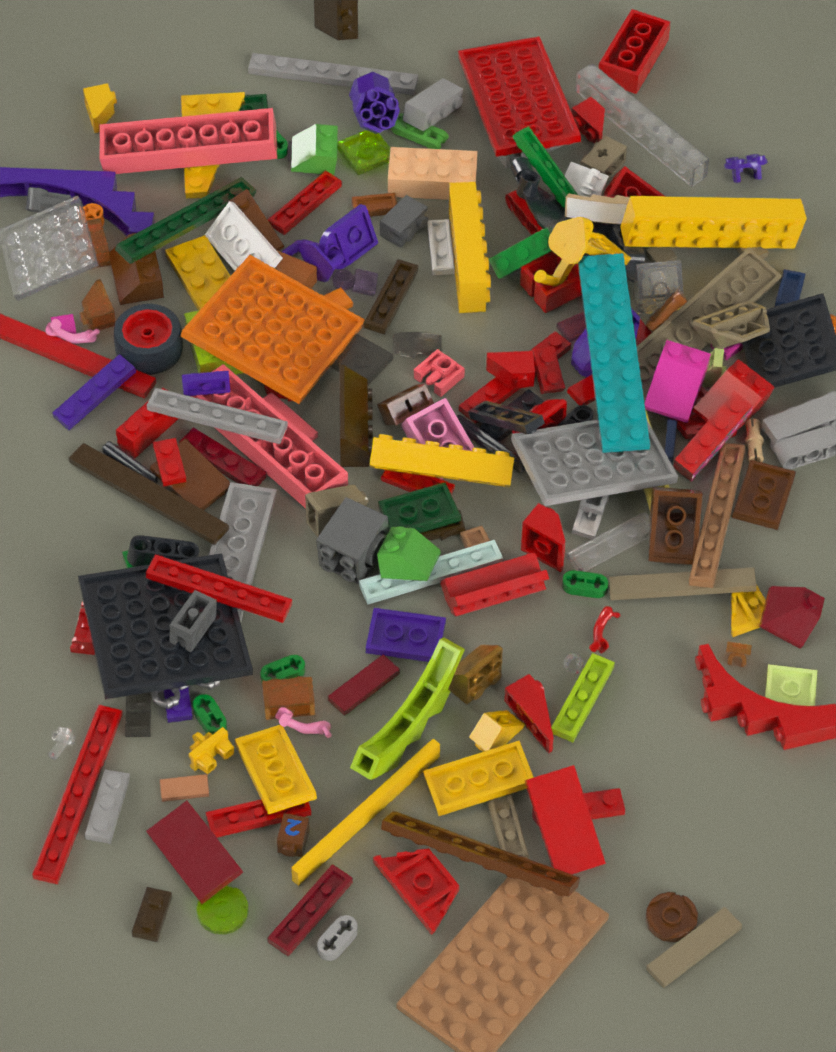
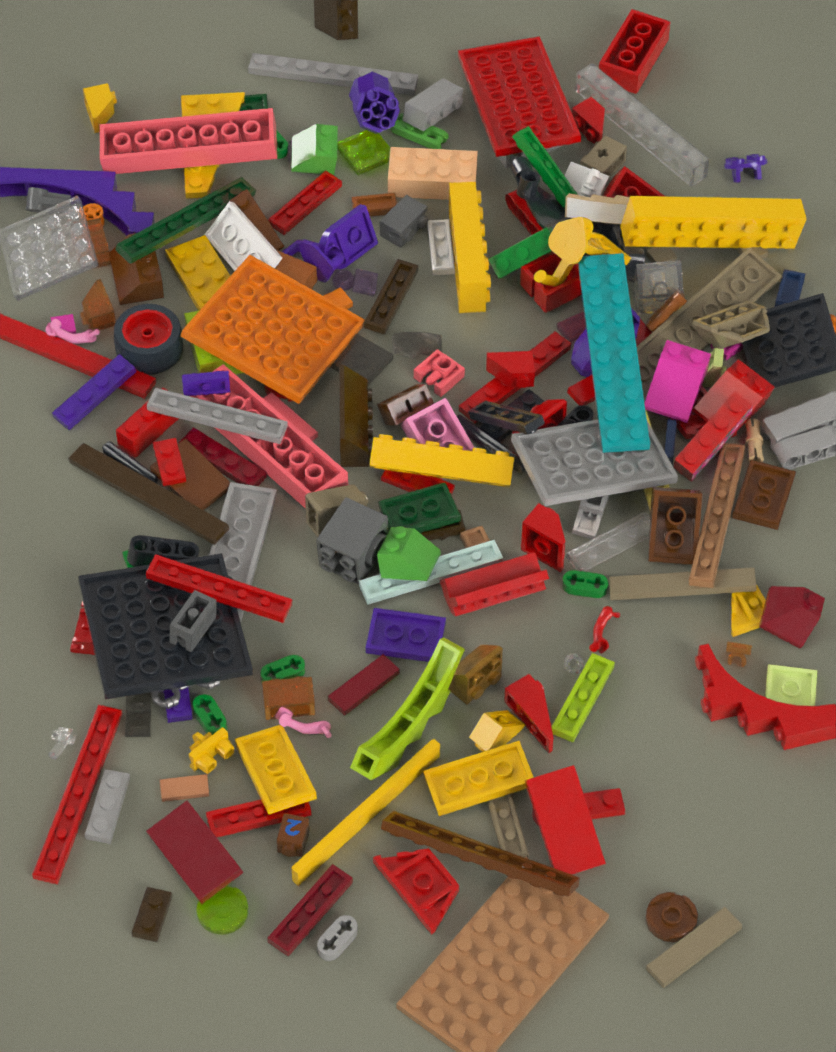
red plate [532,346,565,394] -> none

